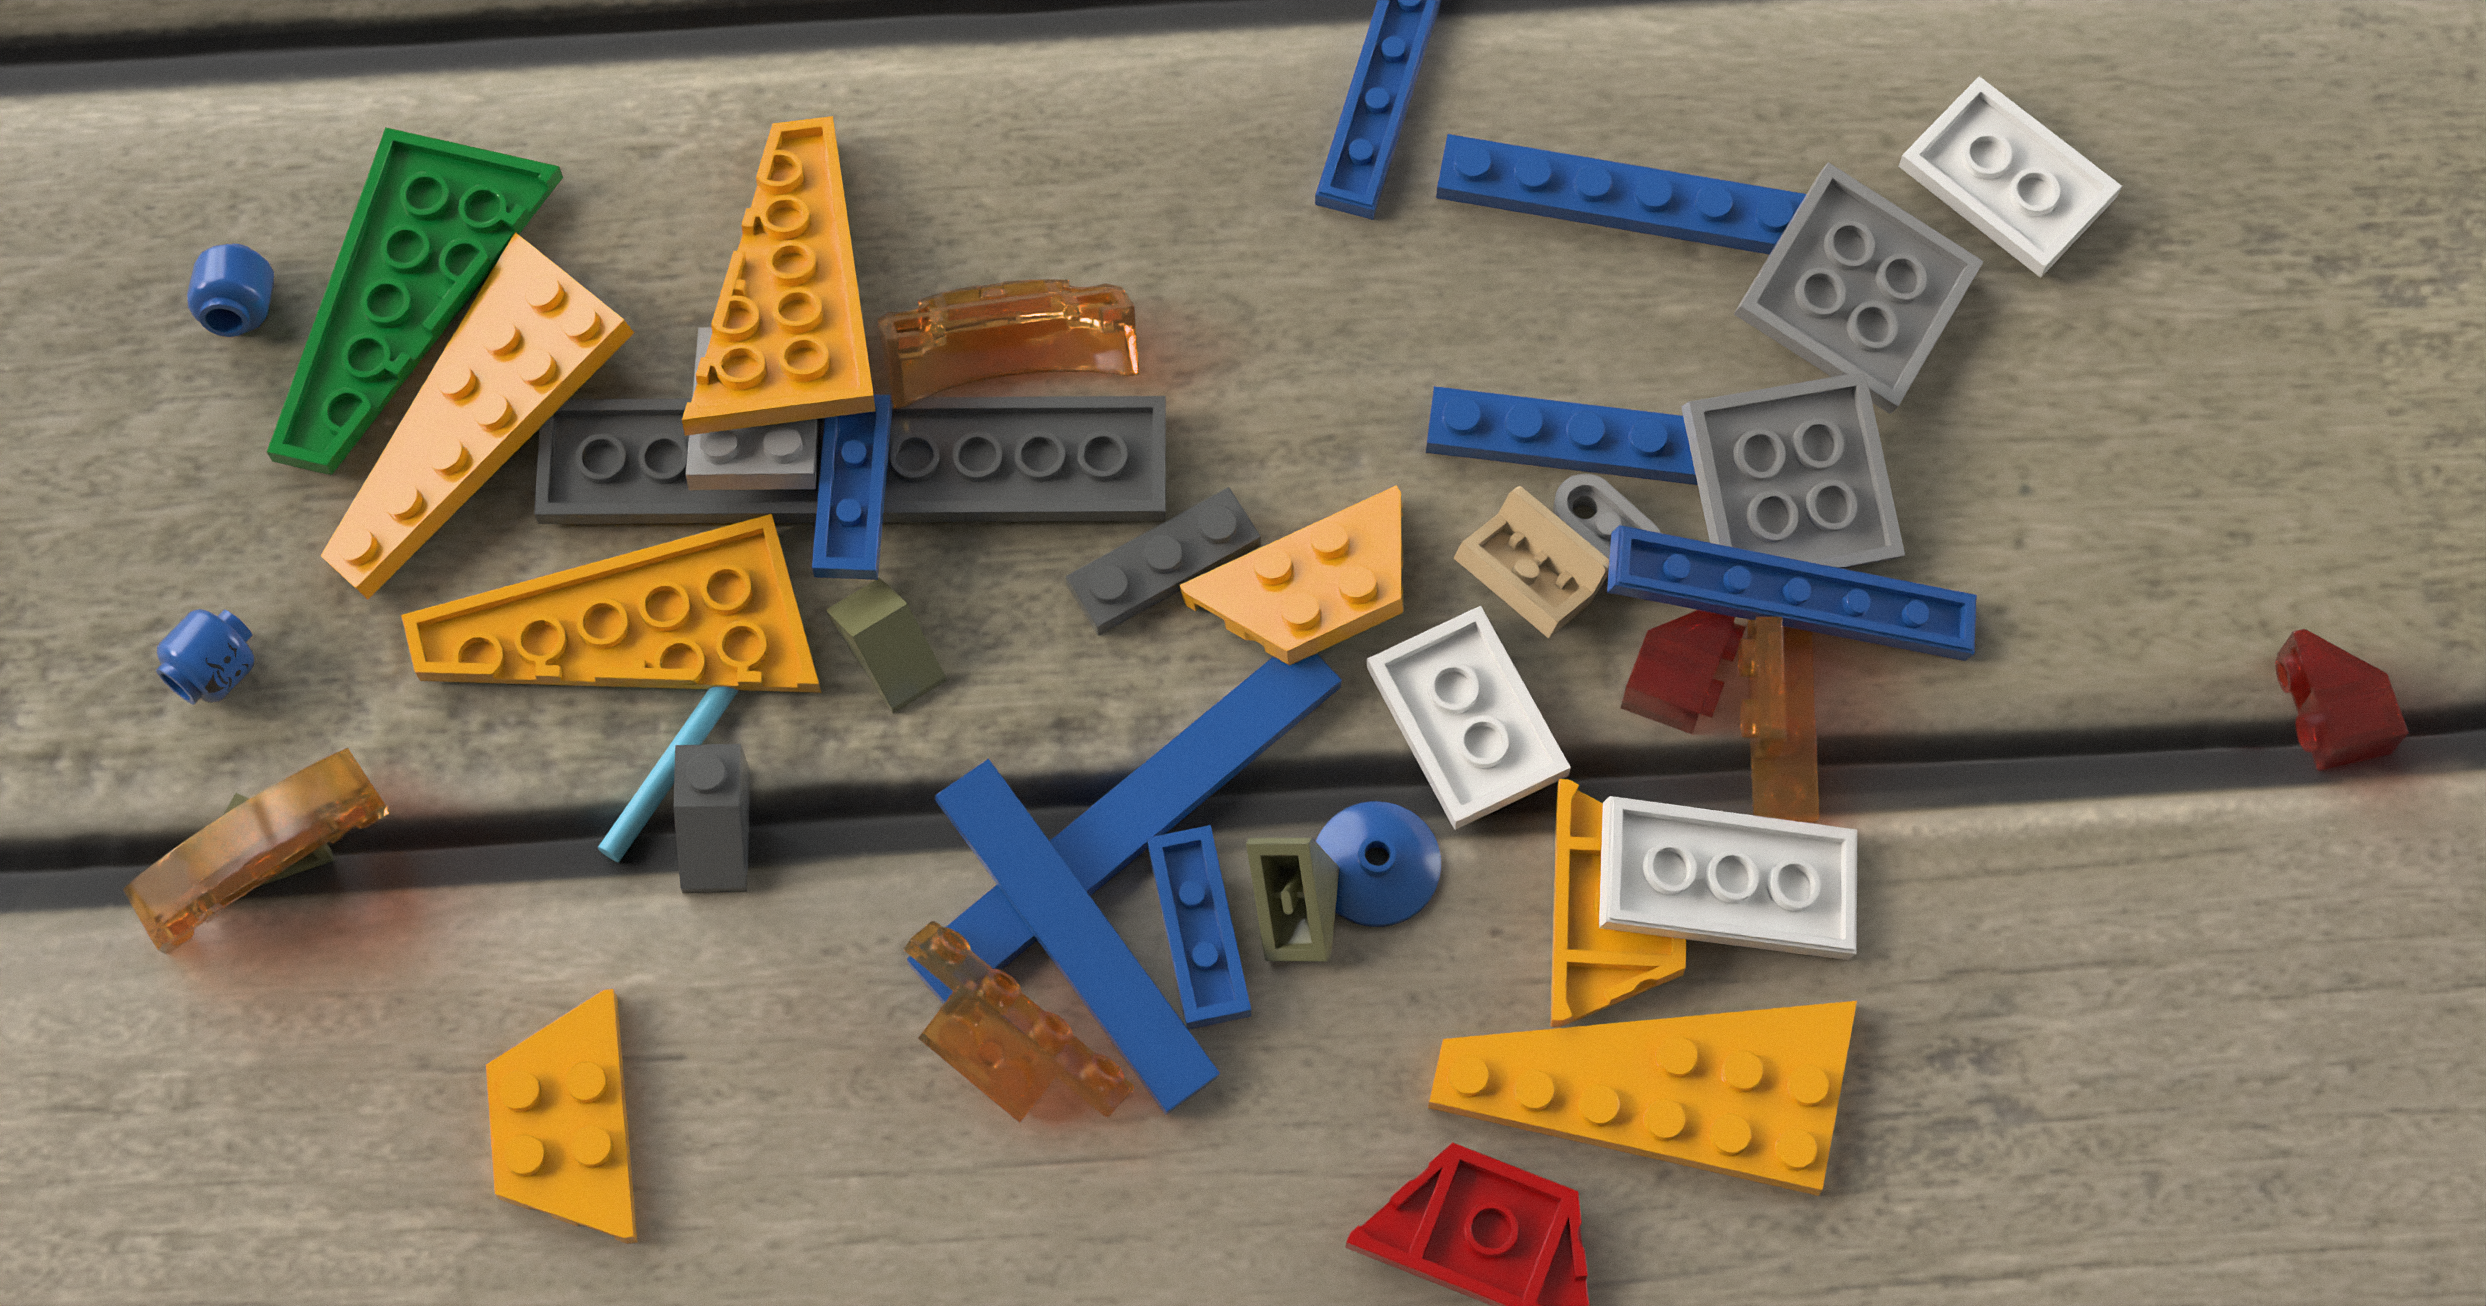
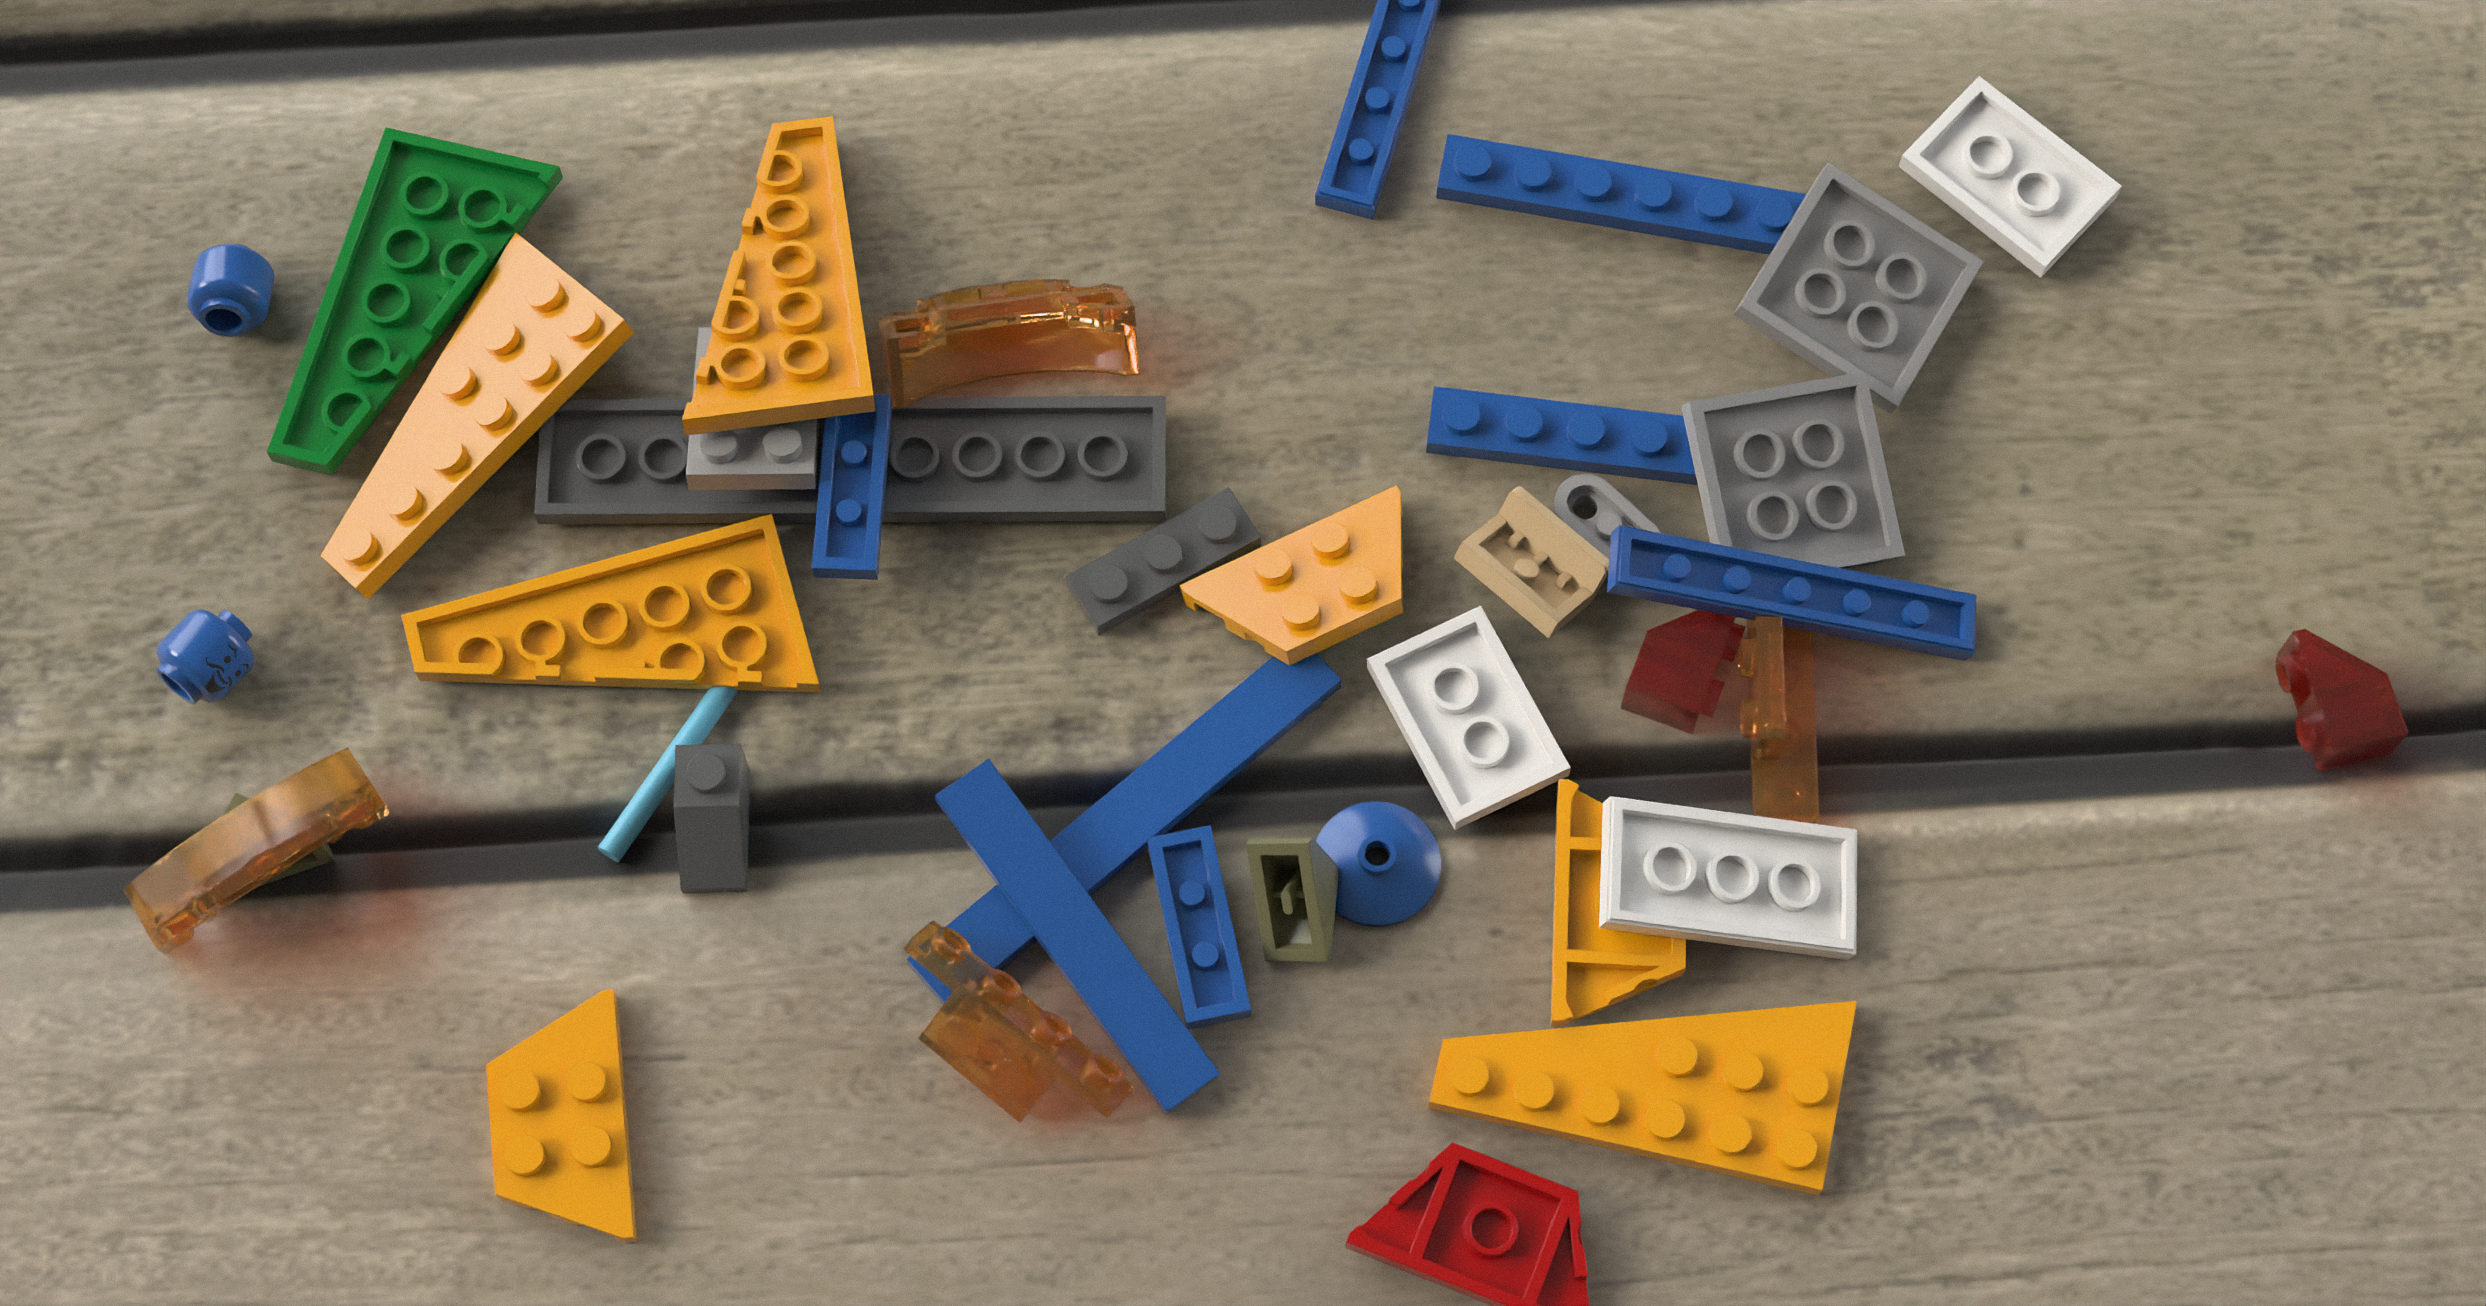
olive slope [826,577,947,713] -> none

